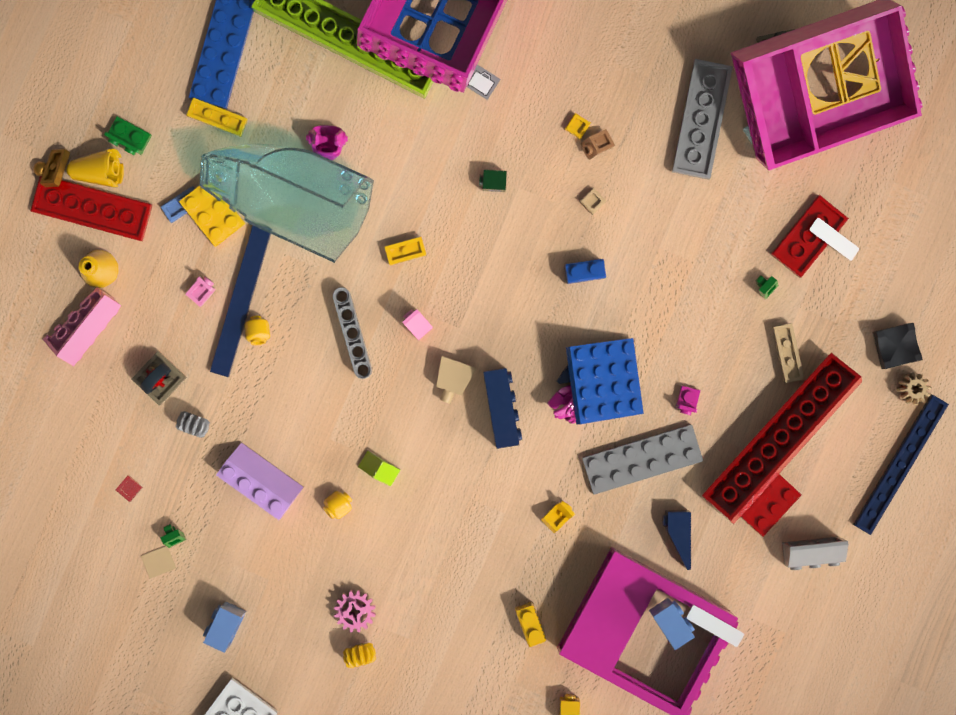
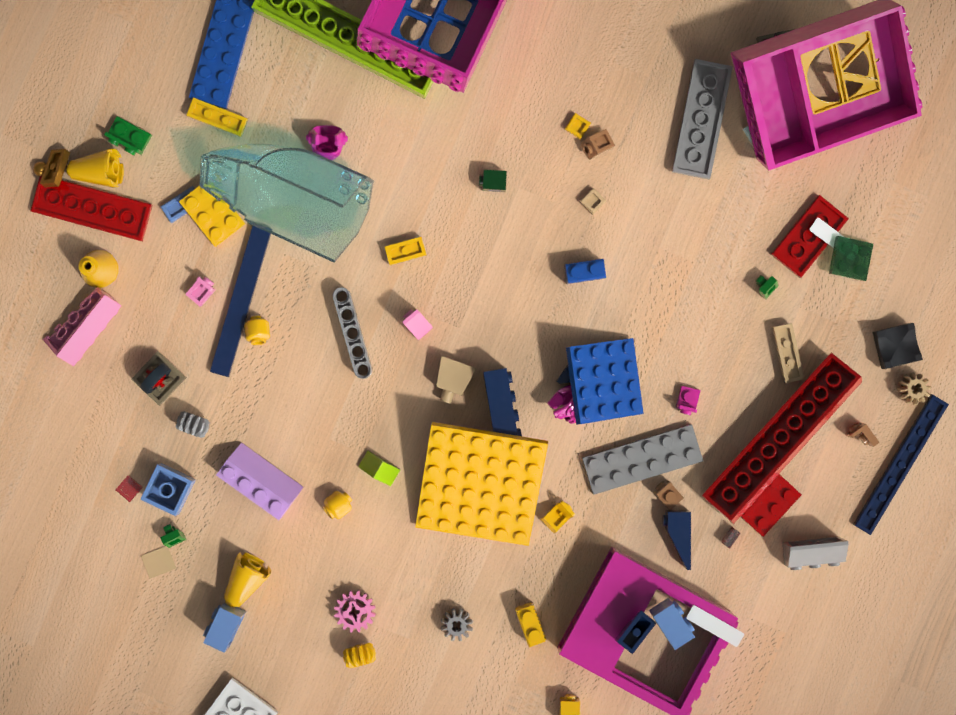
sticker [467,64,501,100] -> none
none -> medium blue brick [140,463,196,516]
none -> yellow cone [224,552,272,608]
none -> yellow plate [415,422,548,546]
none -> light grey gear [441,608,473,641]
none -> dark blue slope [615,610,656,654]
none -> medium nougat bracket [654,481,684,510]
none -> clear tile [721,527,741,549]
none -> clear green plate [829,236,874,281]
none -> medium nougat bracket [847,423,880,447]

